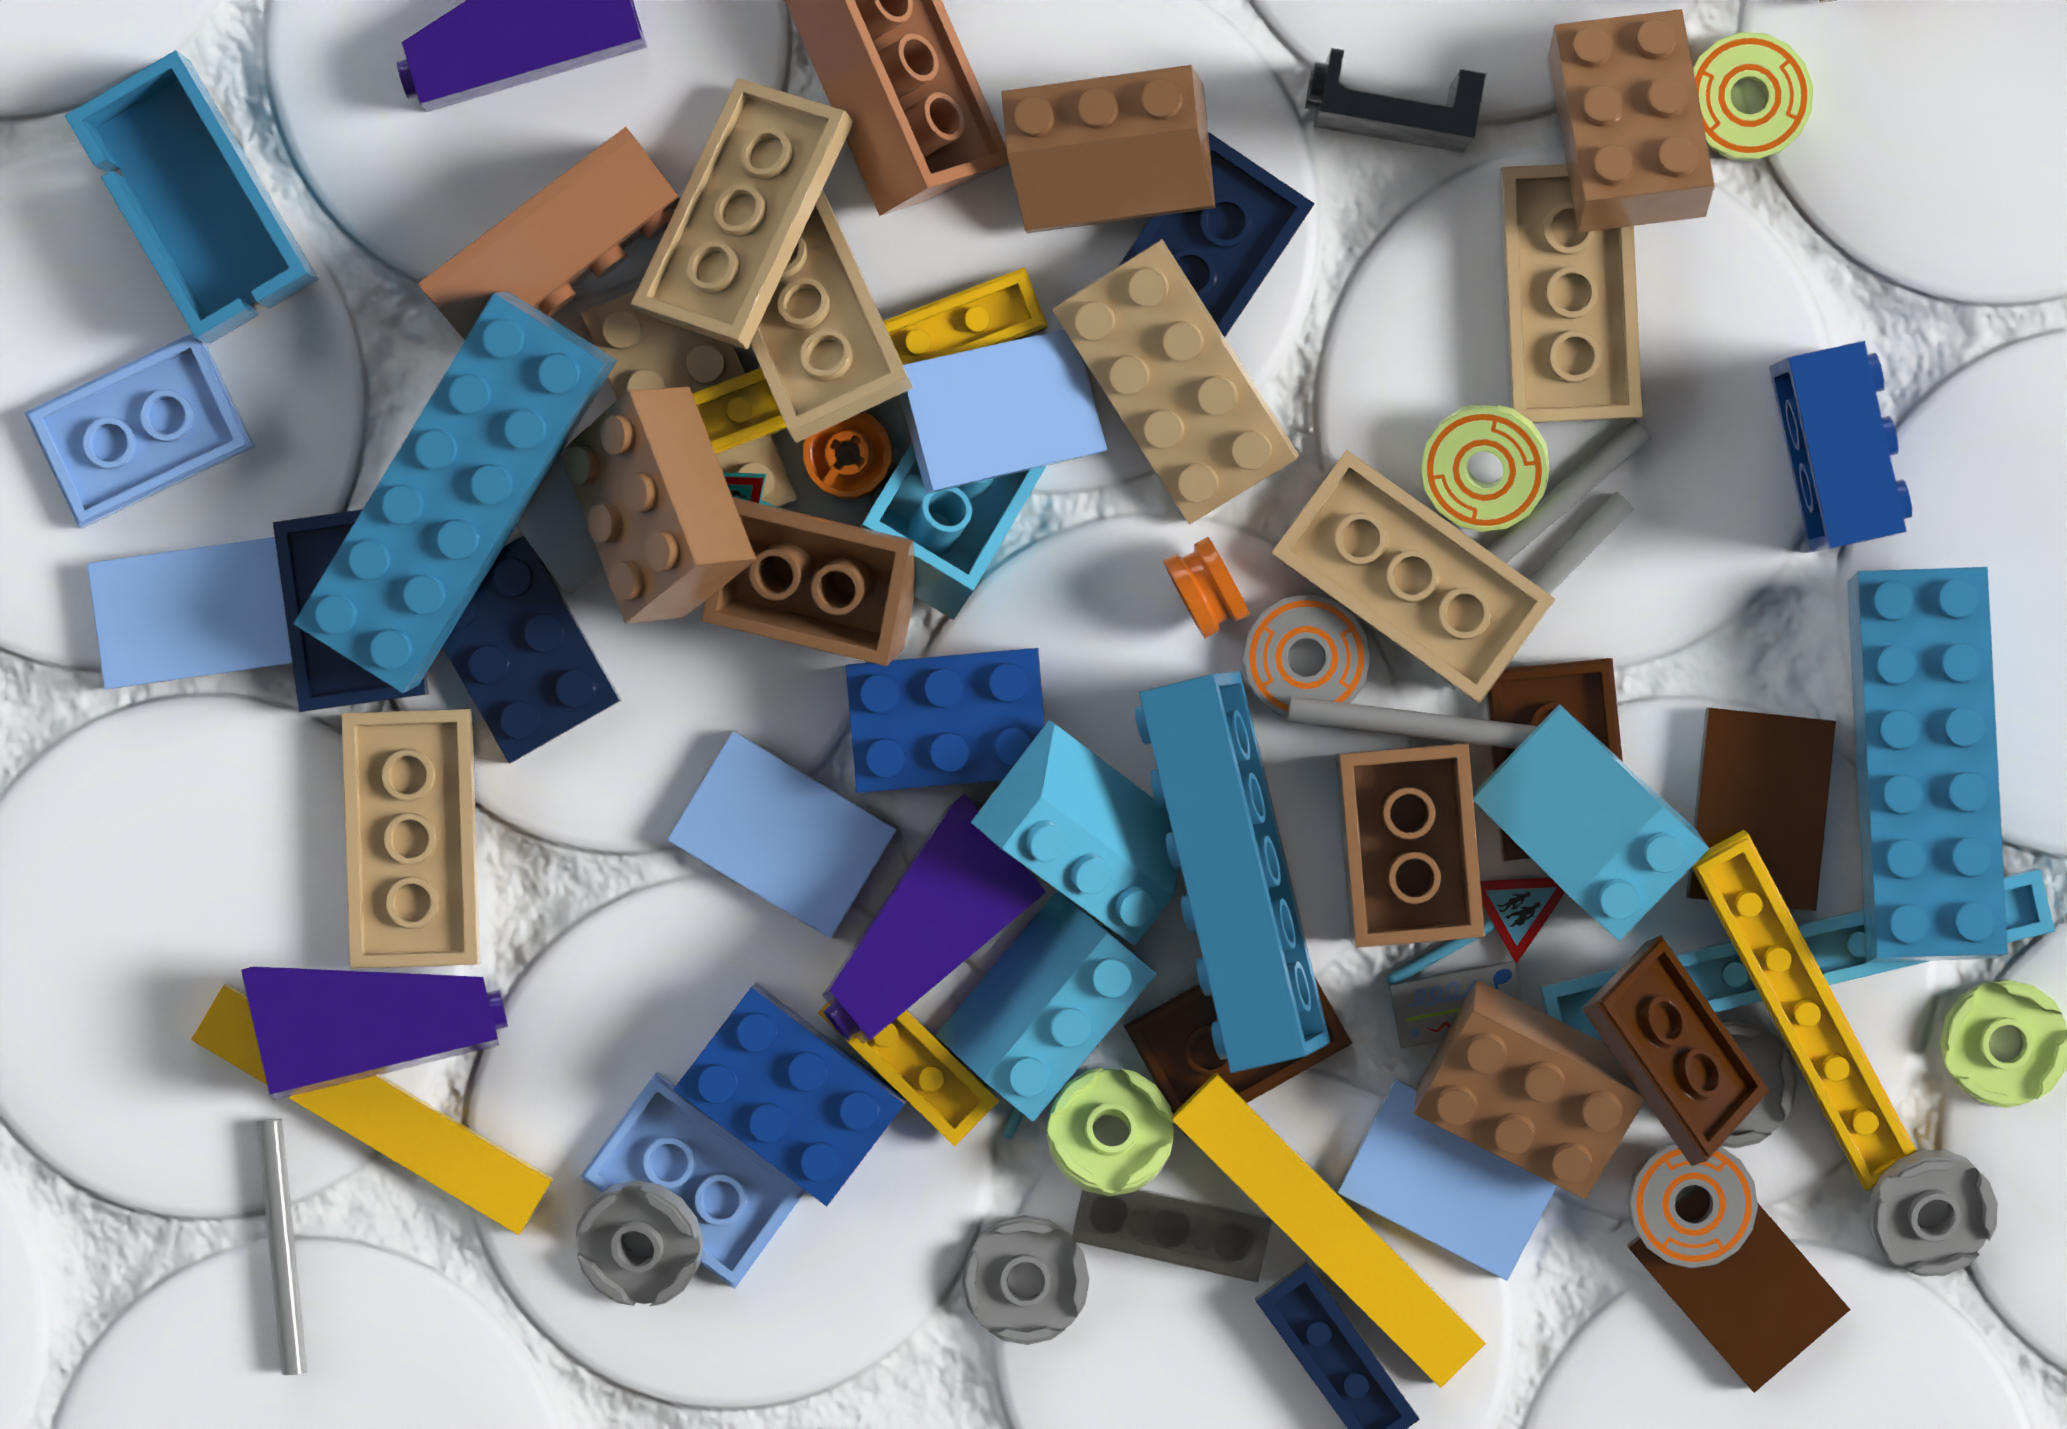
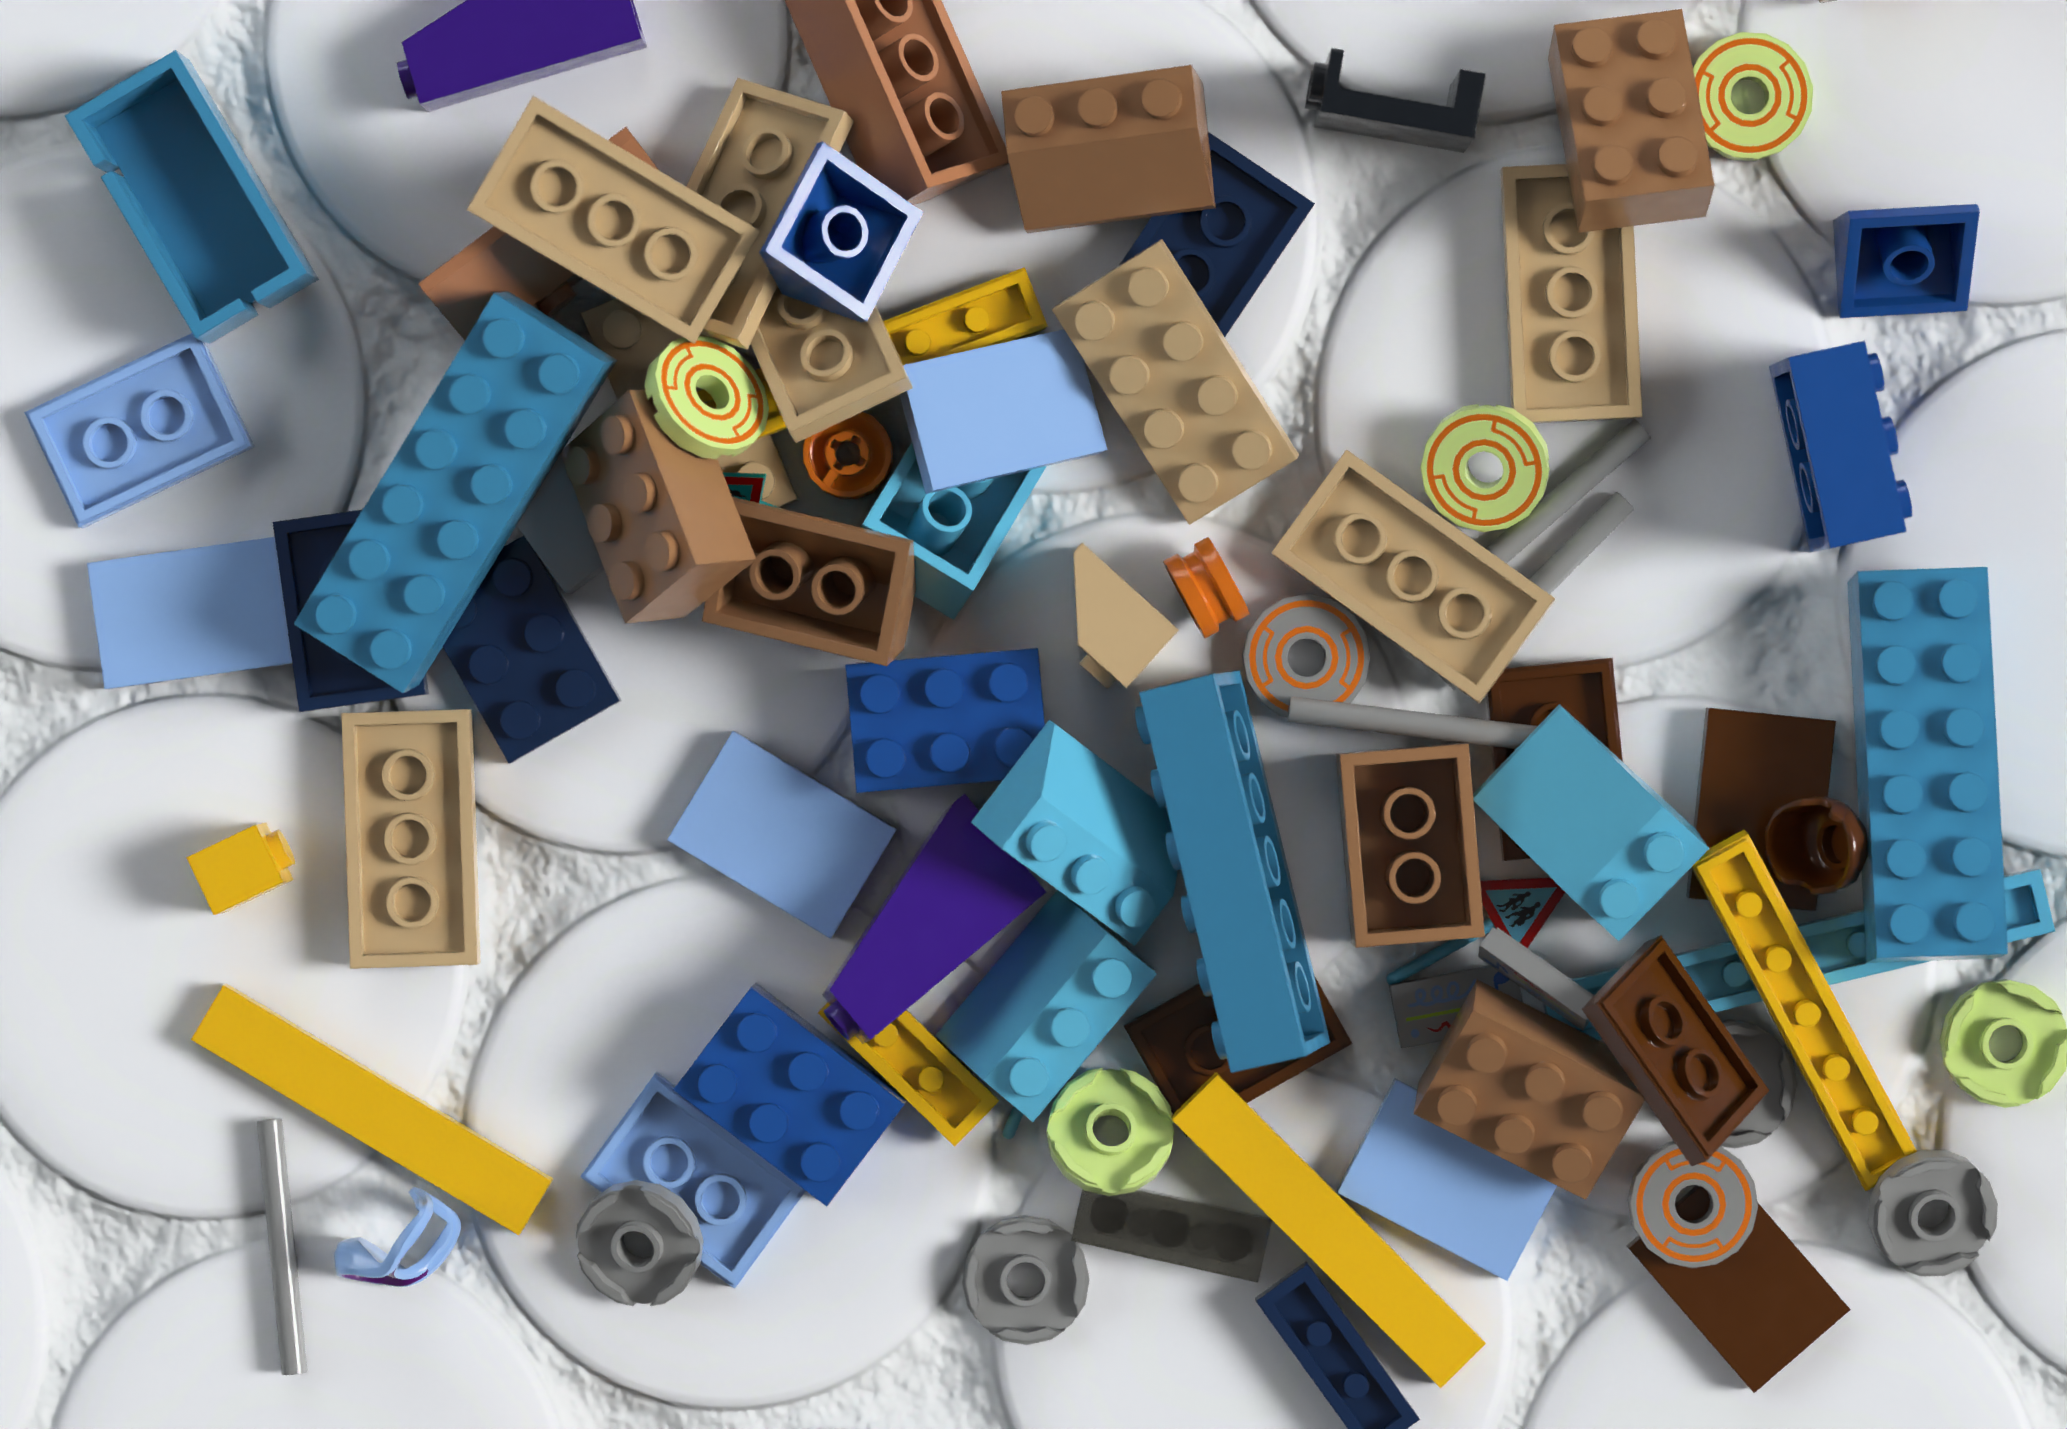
dark purple slope [241,966,508,1100] -> none
none -> yellow brick [186,823,295,915]
none -> light blue piece [334,1187,461,1287]
none -> tan plate [467,96,760,344]
none -> yellowish green tile [644,336,769,459]
none -> blue slope [759,141,924,323]
none -> tan slope [1073,543,1179,689]
none -> light grey tile [1478,927,1594,1031]
none -> reddish brown hair [1765,796,1868,895]
none -> blue slope [1833,204,1980,318]

